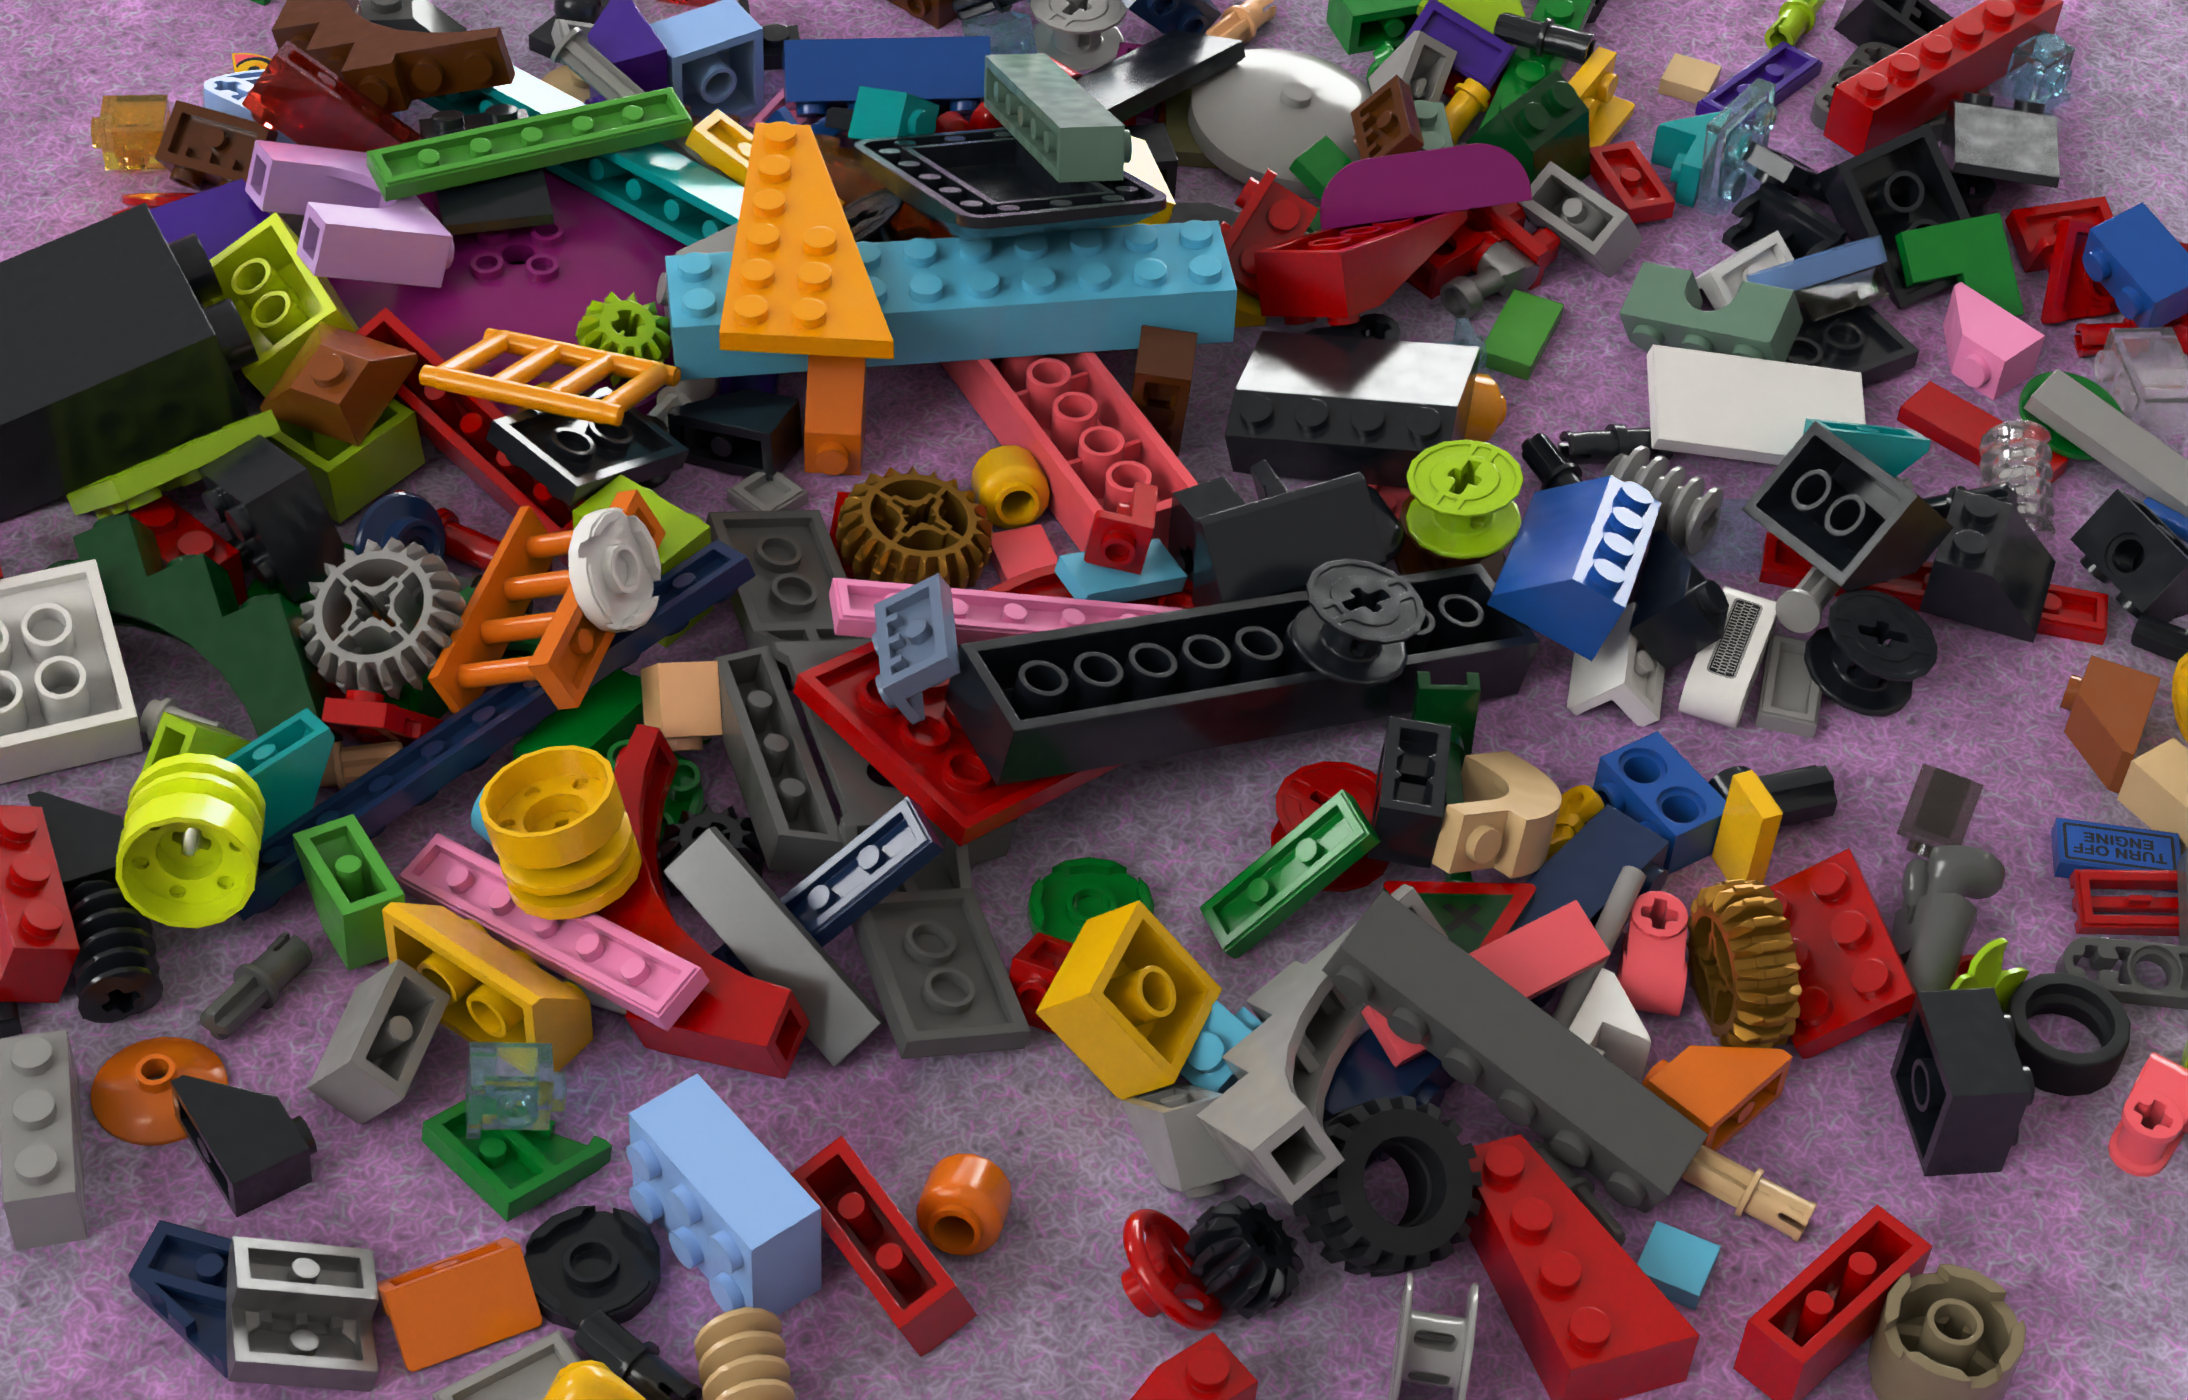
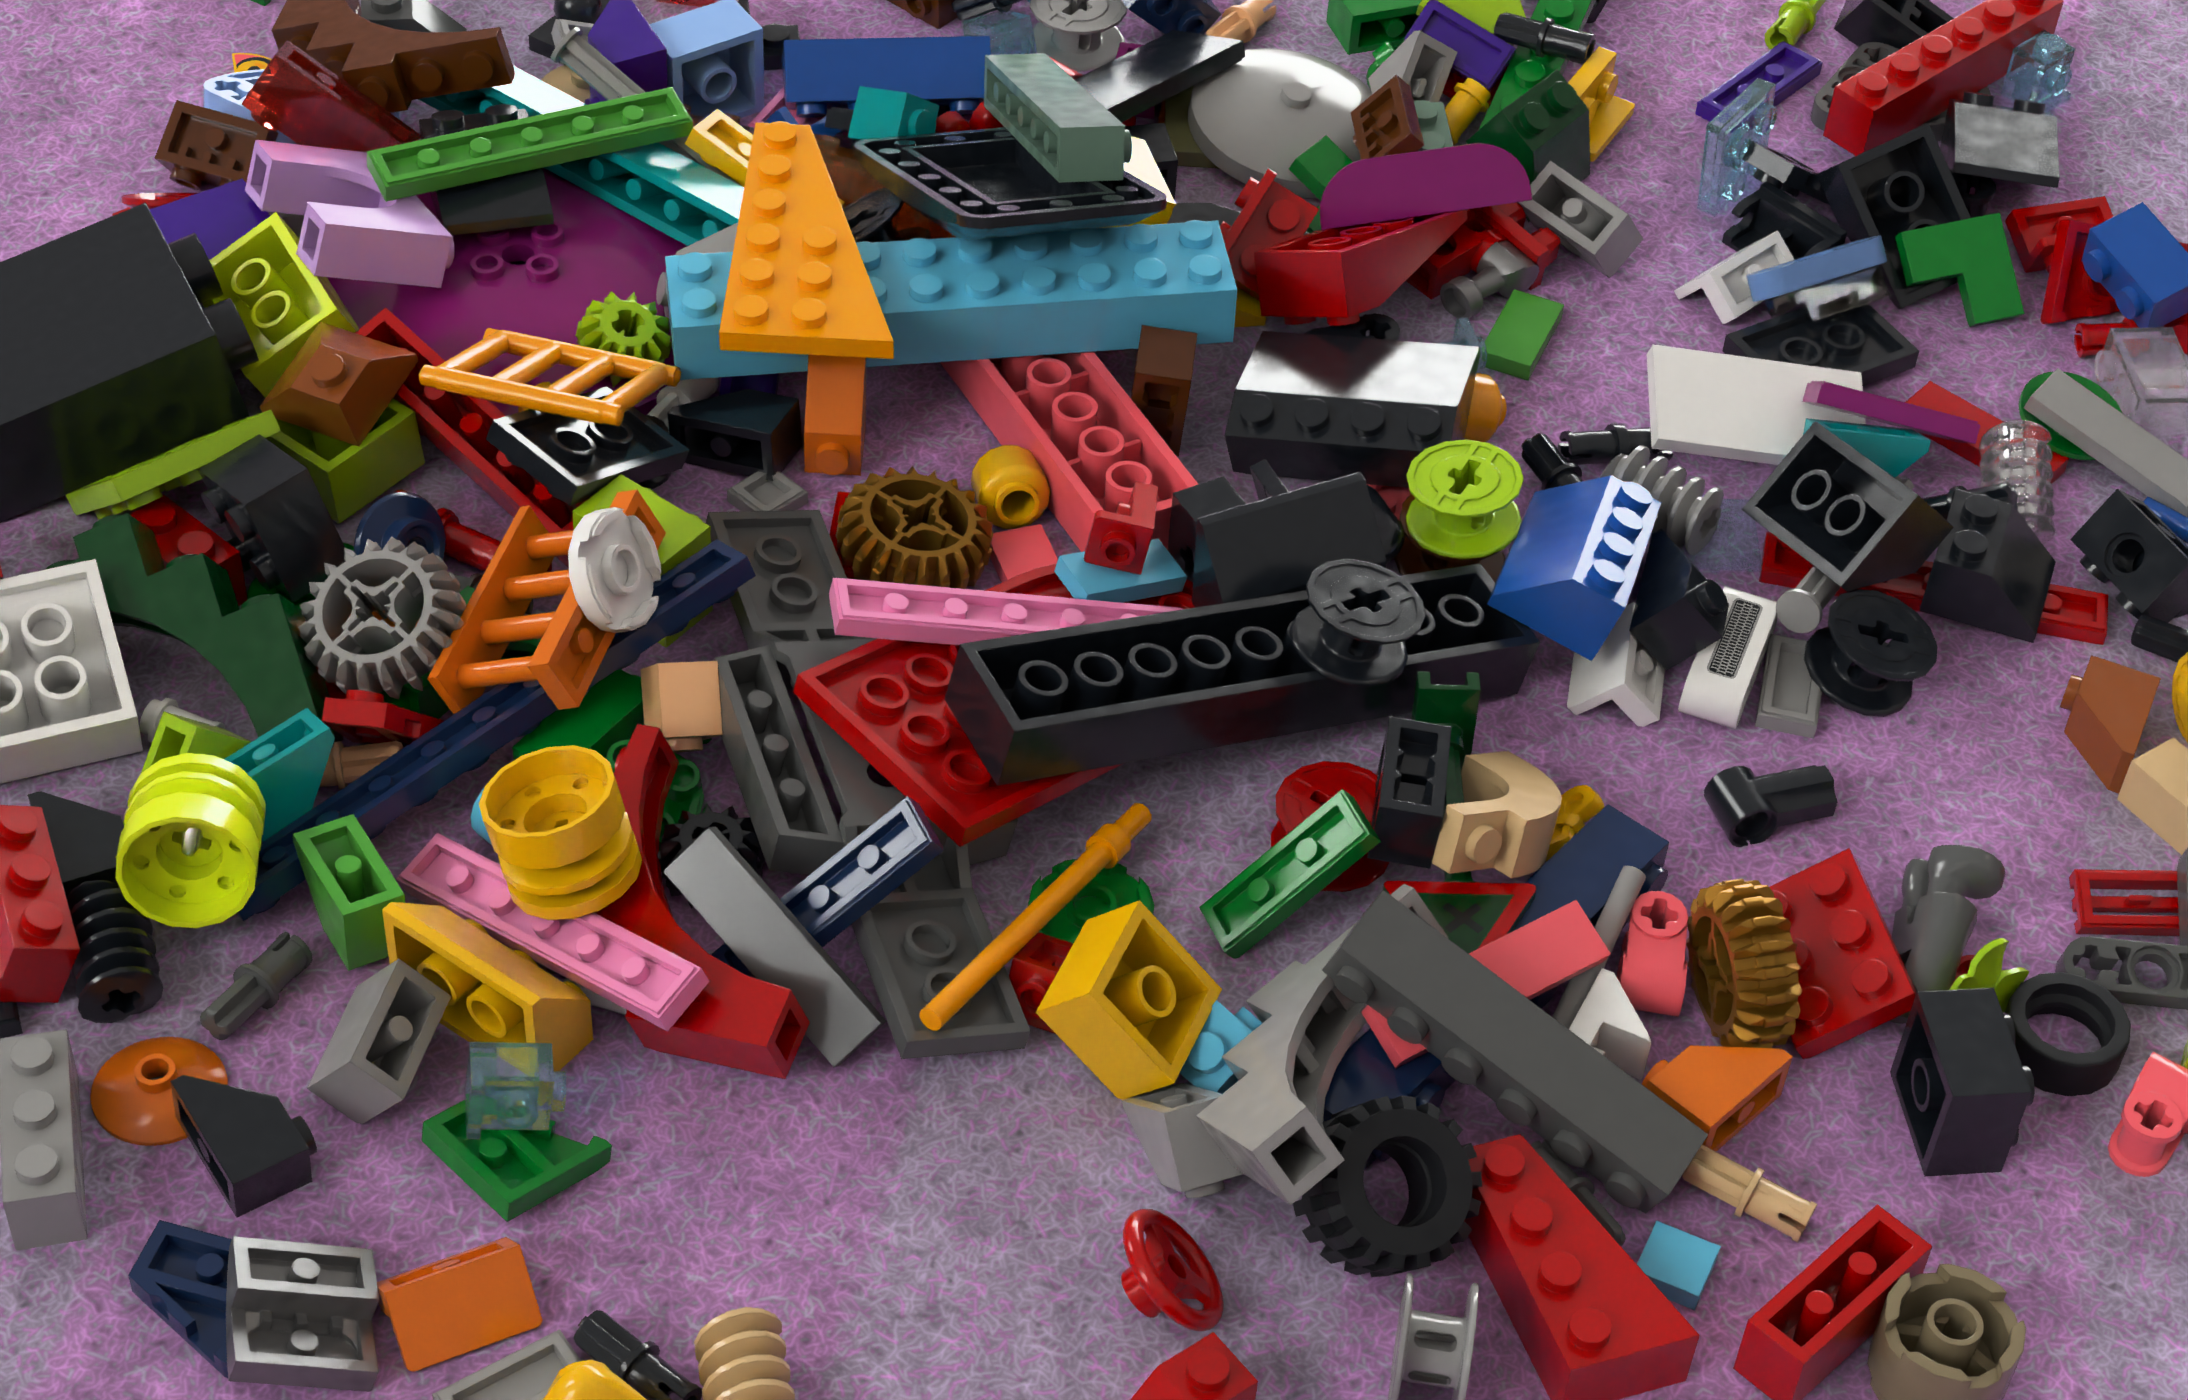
clear yellow brick [91,95,171,170] -> none
black tile [524,1205,661,1331] -> none
light blue brick [626,1074,822,1316] -> none
red brick [791,1135,977,1357] -> none
sand blue bracket [872,573,960,725] -> none
orange head [916,1153,1012,1256] -> none
black gear [1183,1195,1305,1320] -> none
red plate [1590,140,1676,224] -> none
blue brick [1593,731,1726,875] -> none
sand green arch [1619,262,1803,362] -> none
teal slope [1651,111,1731,208] -> none
tan tile [1658,53,1722,104] -> none
yellow tile [1711,770,1783,885] -> none
clear smoke brick [1897,763,1987,858] -> none
bright pink slope [1943,282,2045,401] -> none
blue tile [2051,817,2181,893] -> none
none -> light orange bar [919,803,1152,1031]
none -> magenta tile [1802,381,1980,444]

